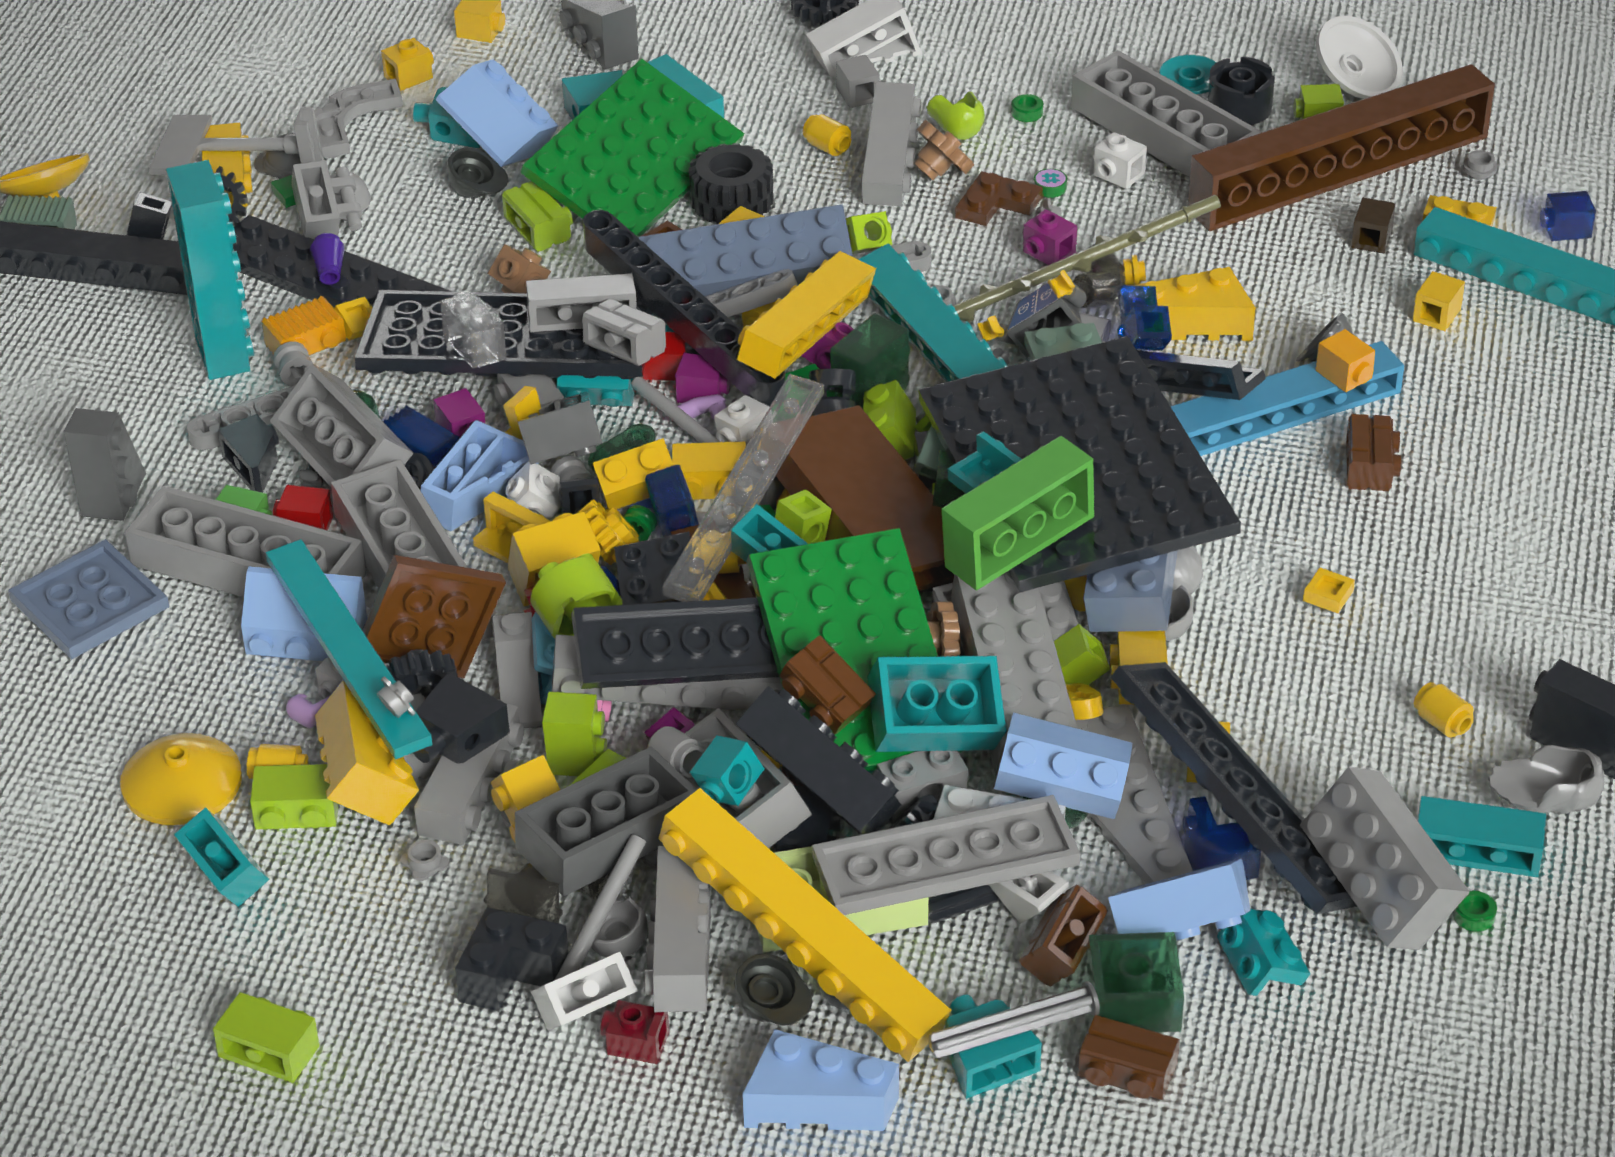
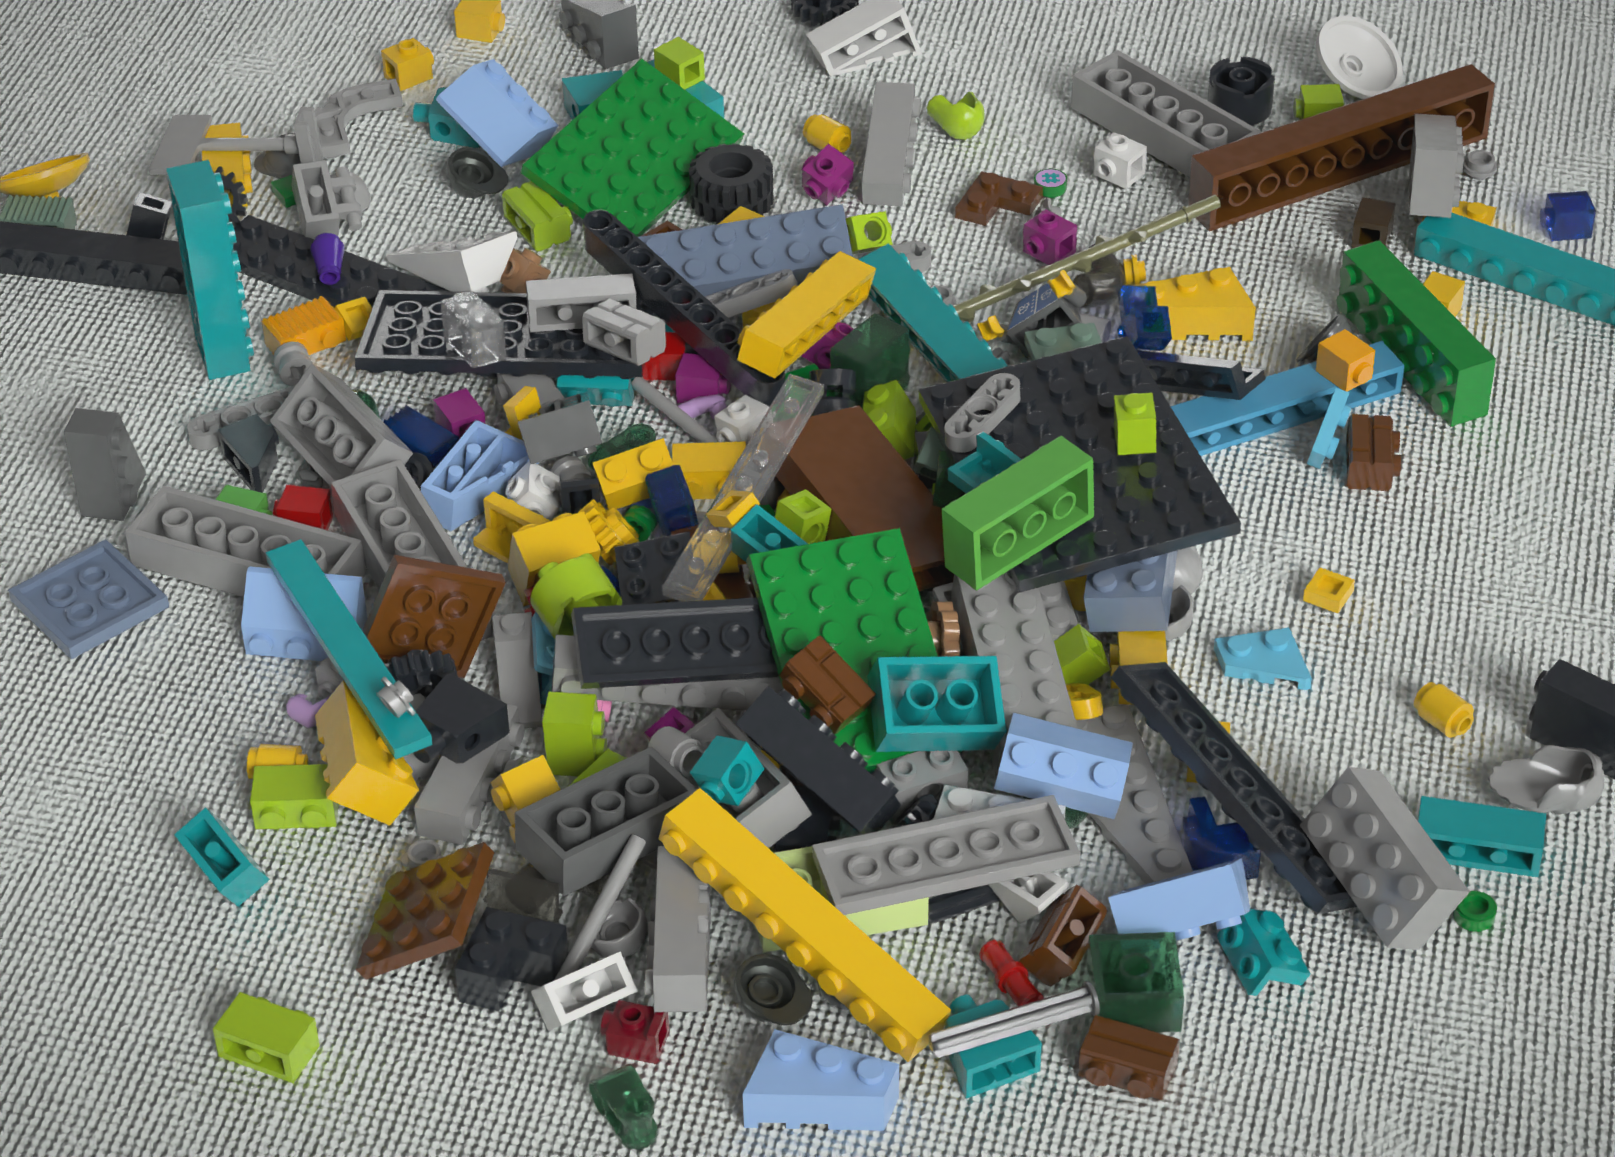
yellow dish [120,733,242,825] -> none
light grey brick [836,55,880,108] -> none
medium nougat plant [914,120,974,181] -> none
green tile [1011,94,1044,122] -> none
teal dish [1159,55,1217,94] -> none
none -> reddish brown plate [355,842,495,980]
none -> white wedge [386,231,518,292]
none -> clear green piece [589,1064,658,1150]
none -> lime brick [654,36,705,90]
none -> yellow plate [705,490,760,528]
none -> magenta brick [801,144,854,205]
none -> light grey beam [944,373,1021,452]
none -> red pin [979,940,1044,1006]
none -> lime brick [1114,393,1156,455]
none -> medium azure wing [1214,627,1312,690]
none -> medium azure wing [1307,388,1352,469]
none -> green brick [1336,240,1496,427]
none -> light grey brick [1409,114,1464,218]

